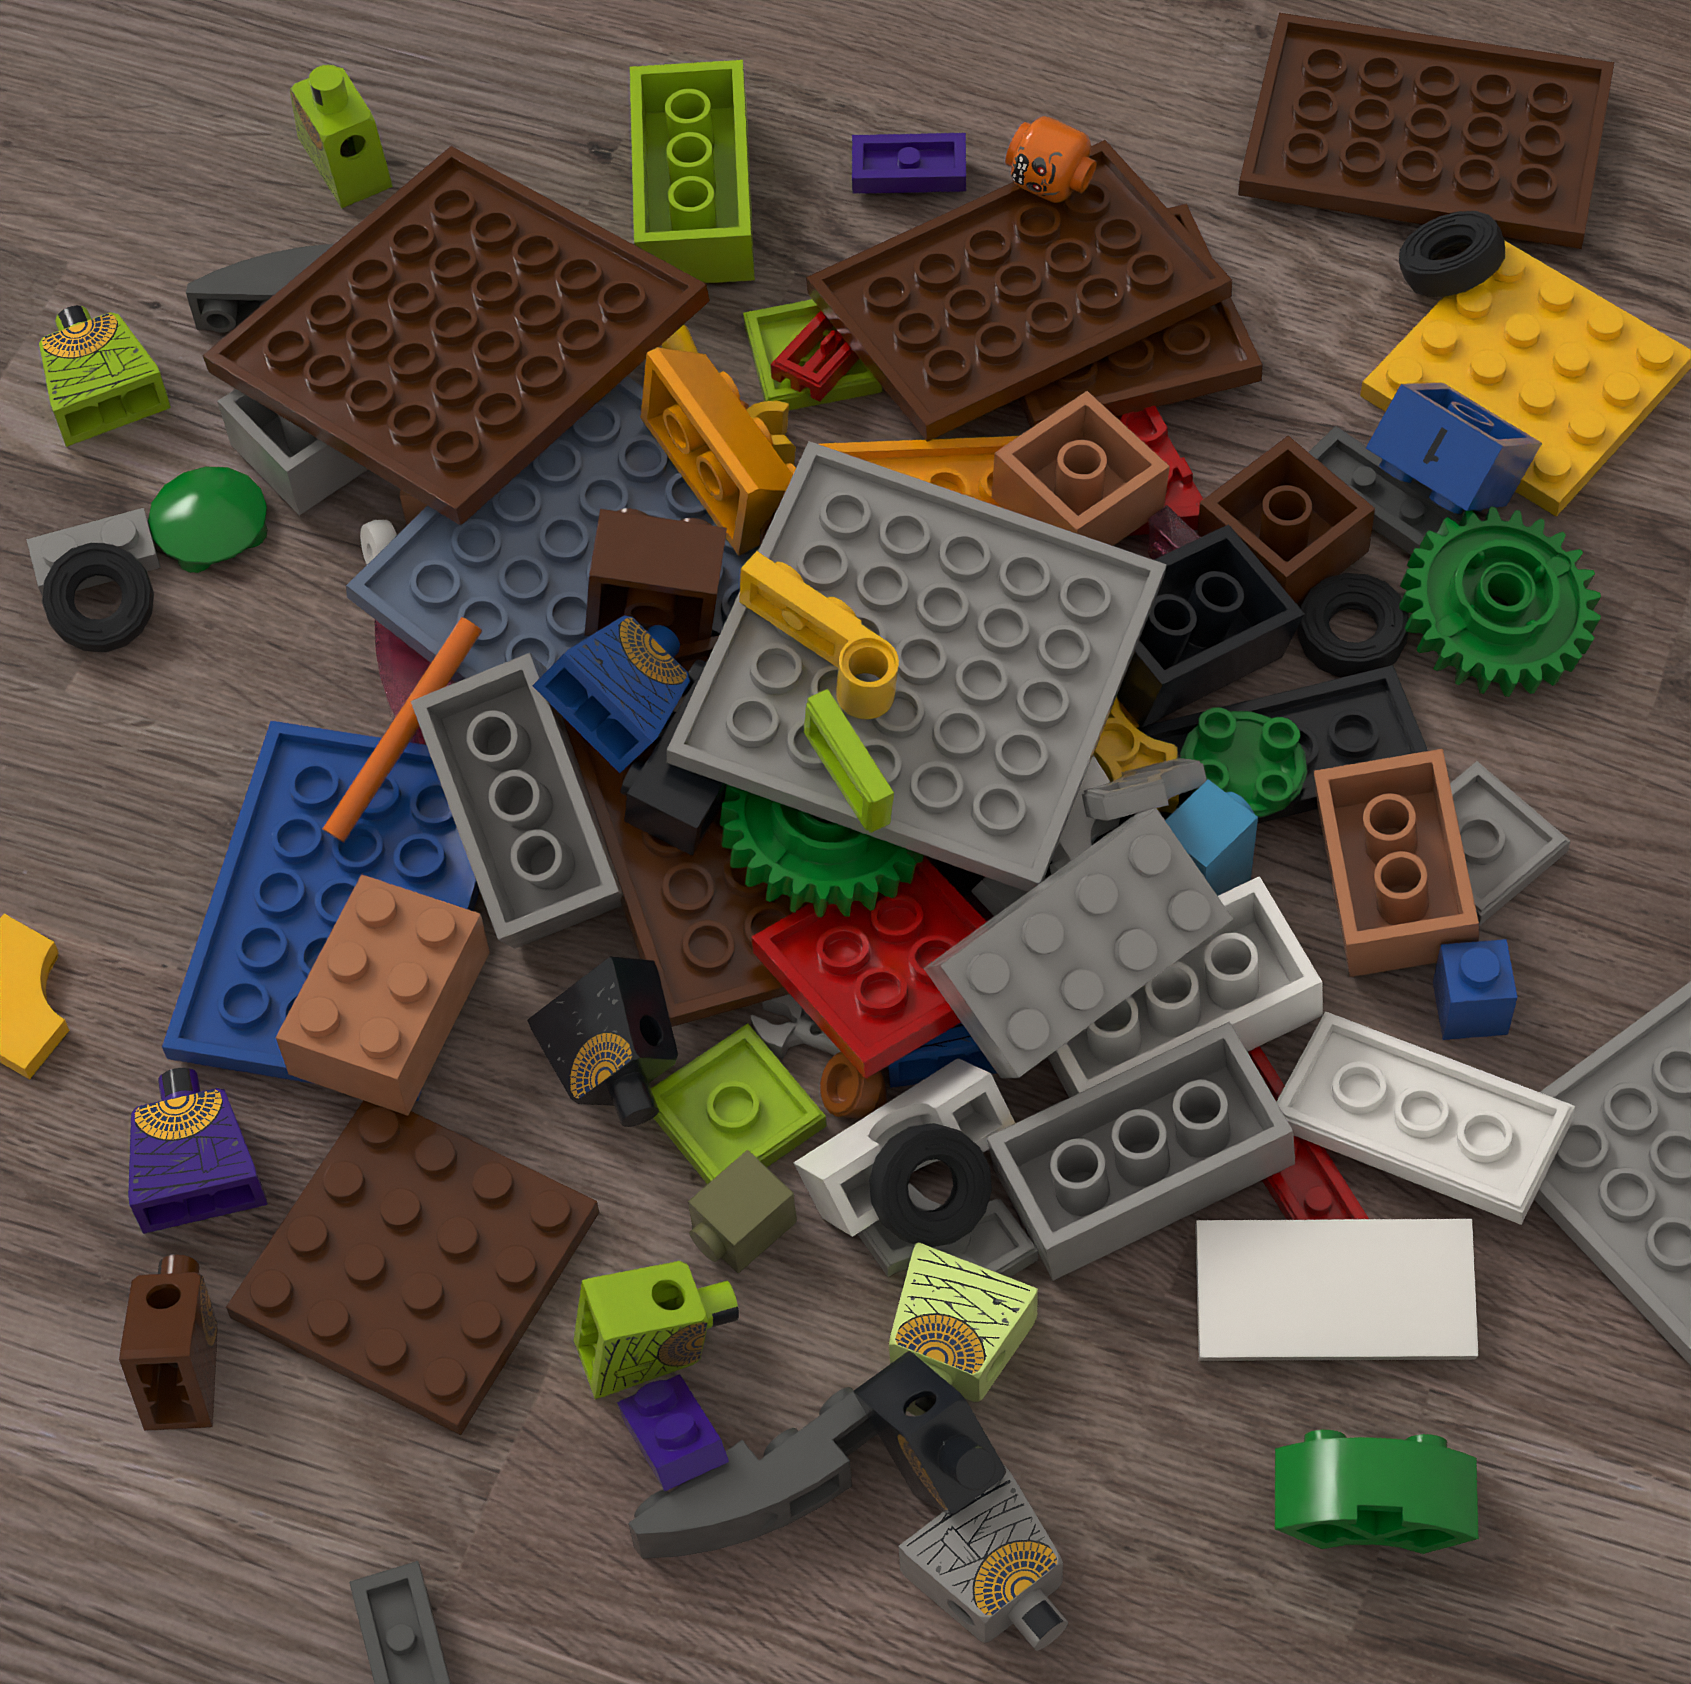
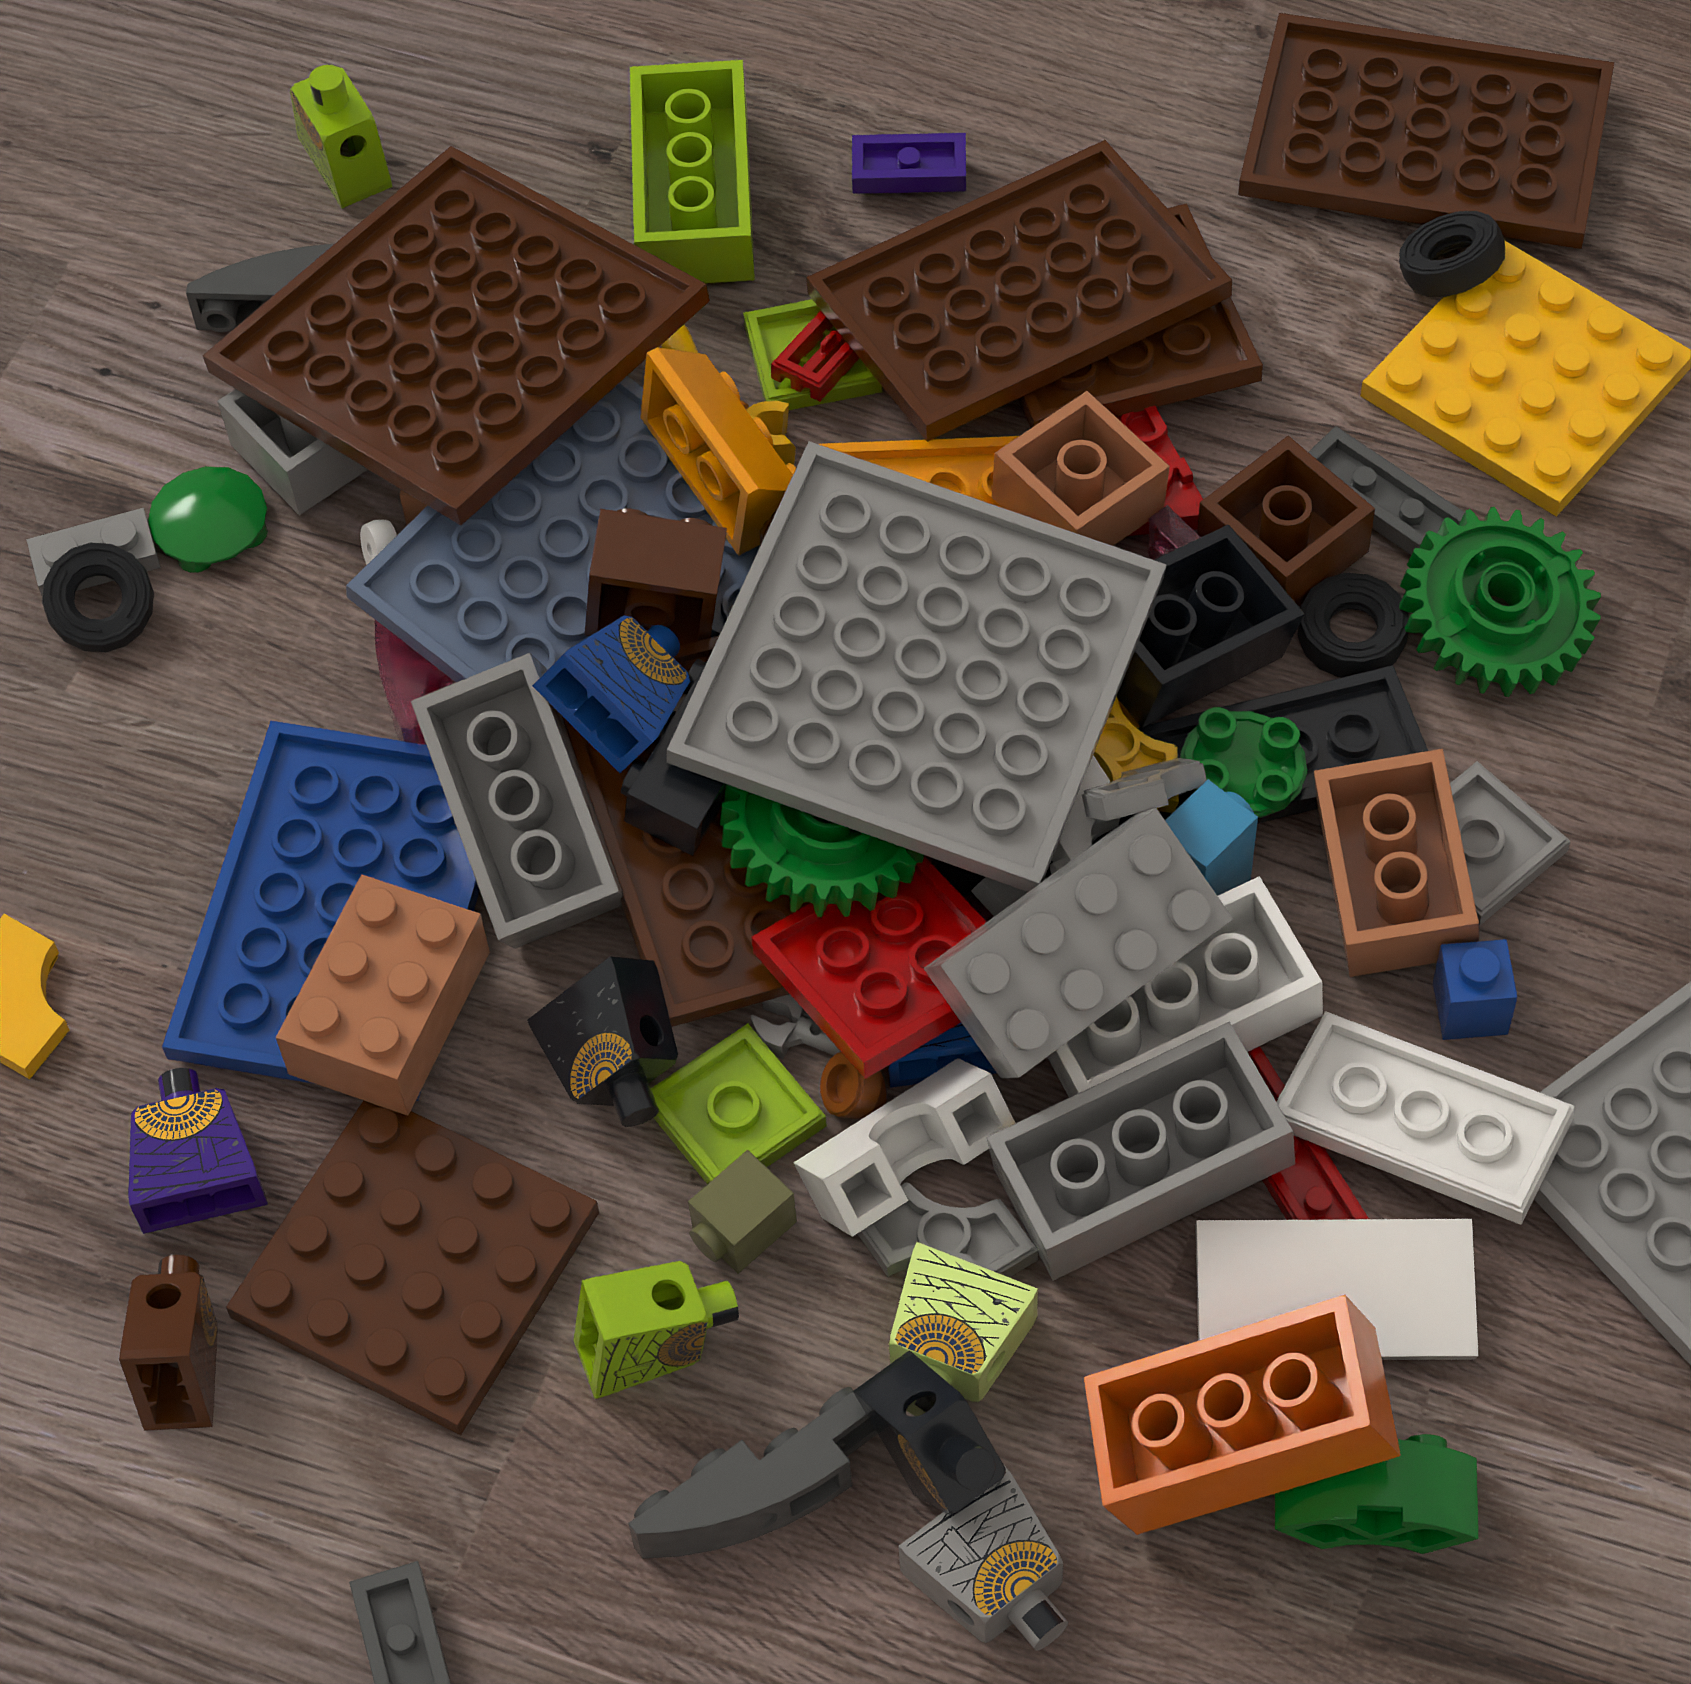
lime torso [39,305,171,447] -> none
orange bar [322,617,482,843] -> none
dark purple plate [617,1374,729,1491] -> none
yellow plate [739,551,899,719] -> none
lime tile [804,689,894,833] -> none
black tyre [869,1123,992,1247] -> none
orange head [1005,116,1097,203] -> none
blue brick [1366,383,1542,514] -> none
none -> orange brick [1084,1295,1401,1535]

